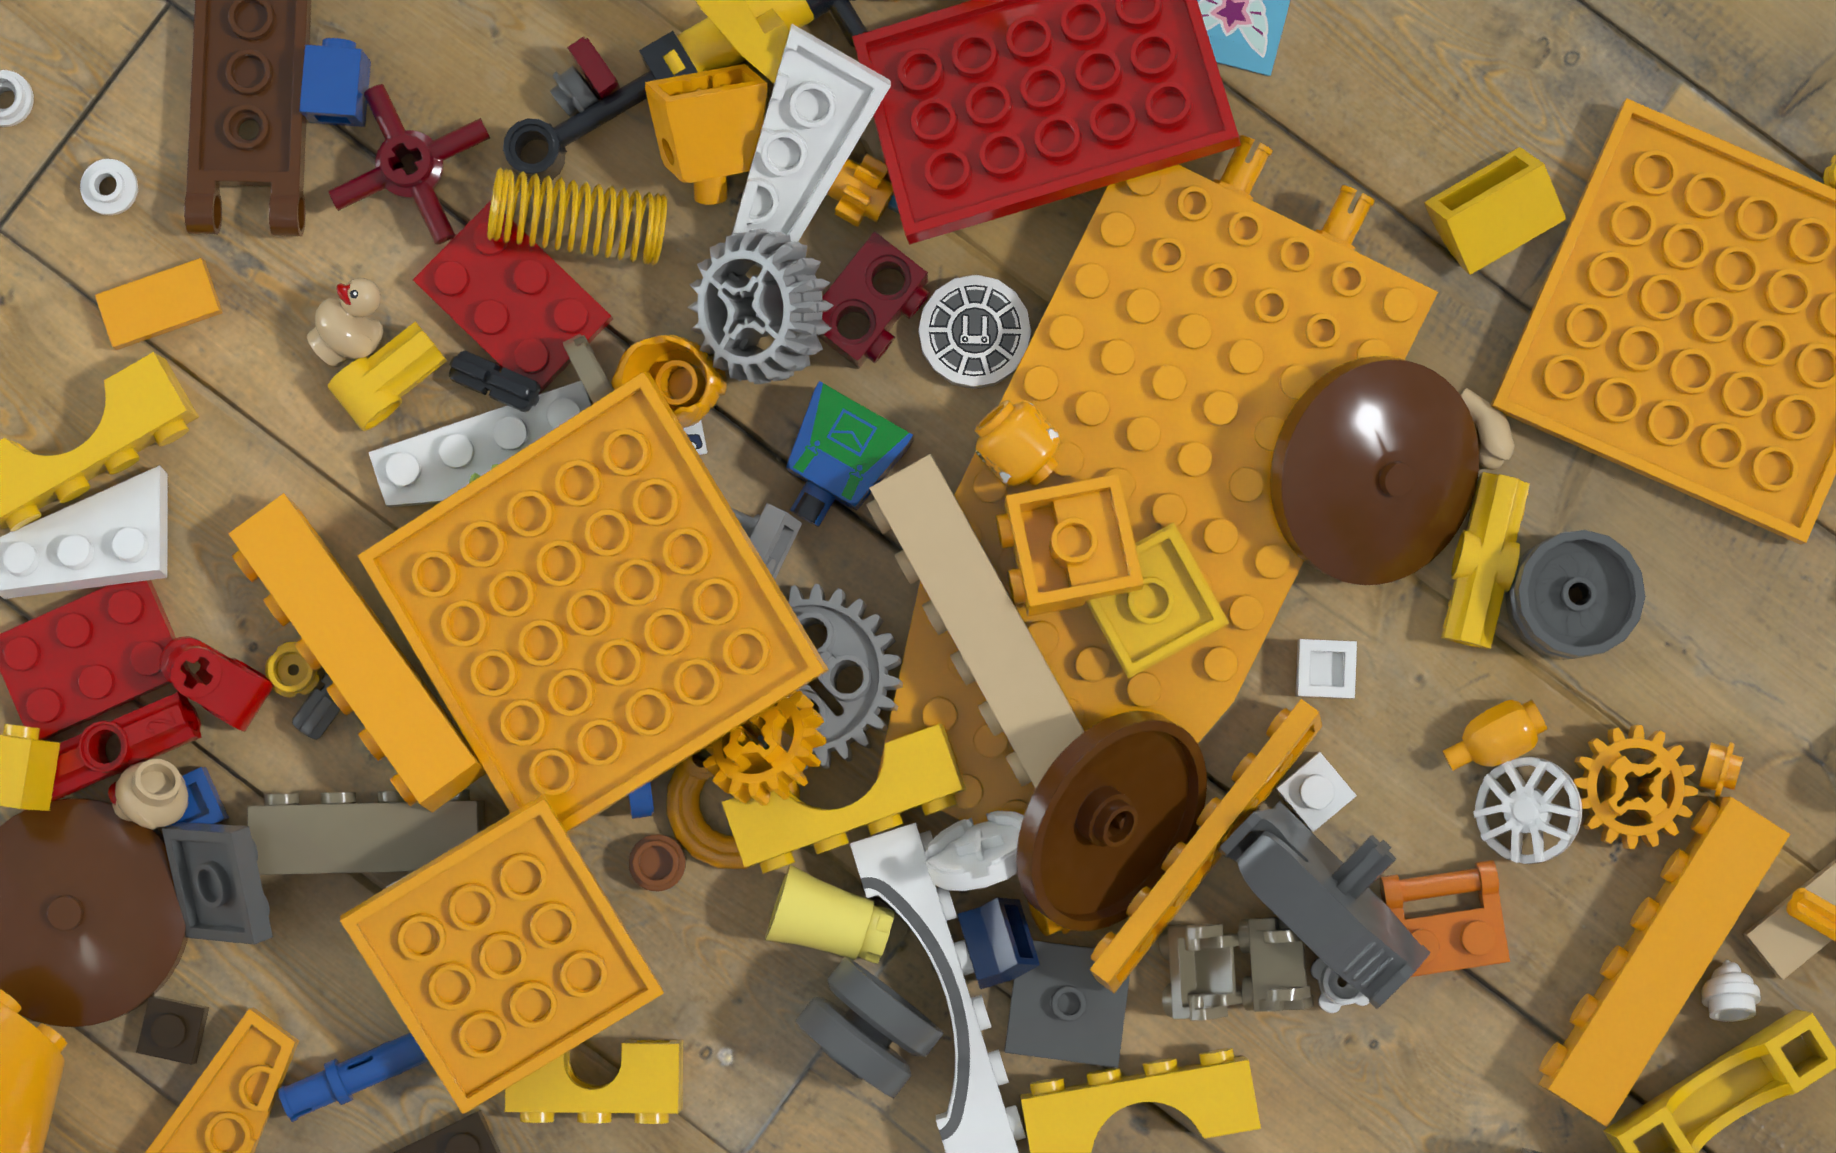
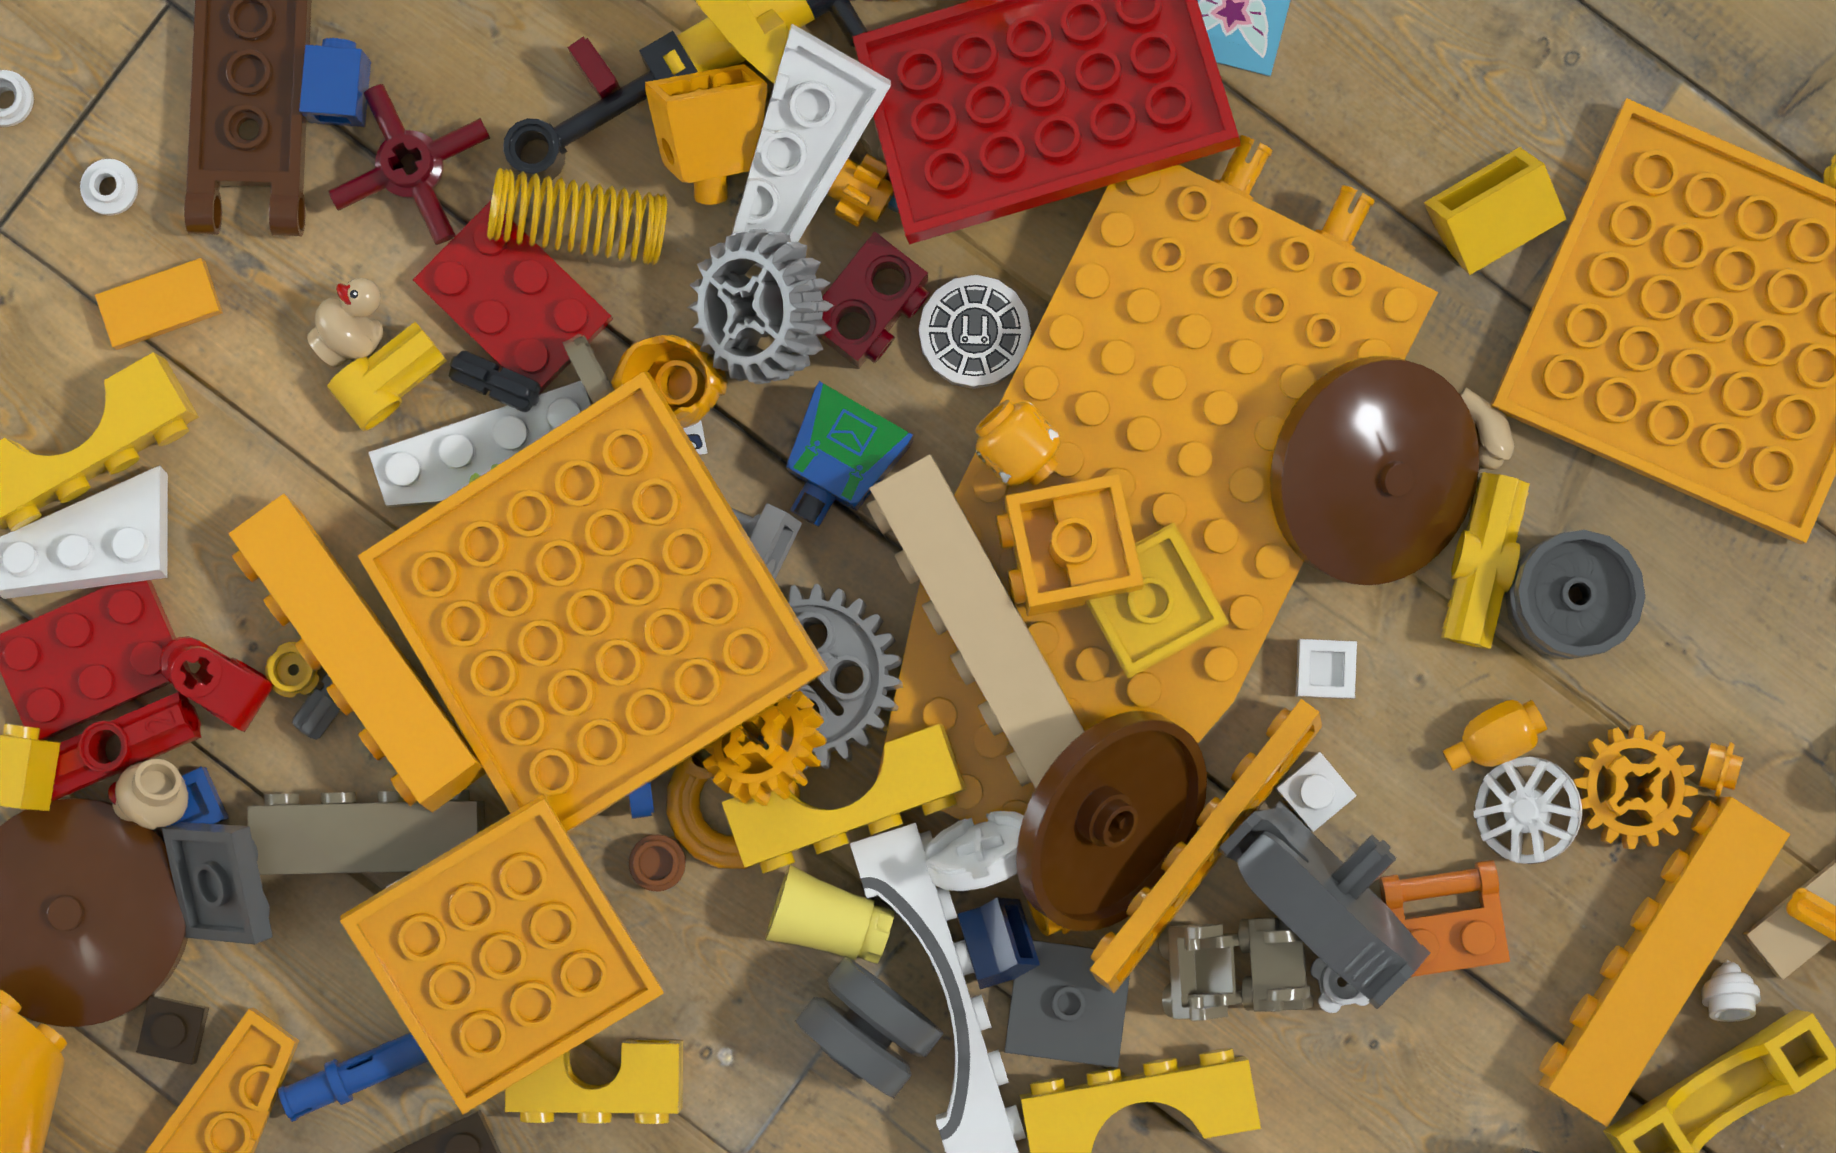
dark grey plate [550,66,600,117] -> none

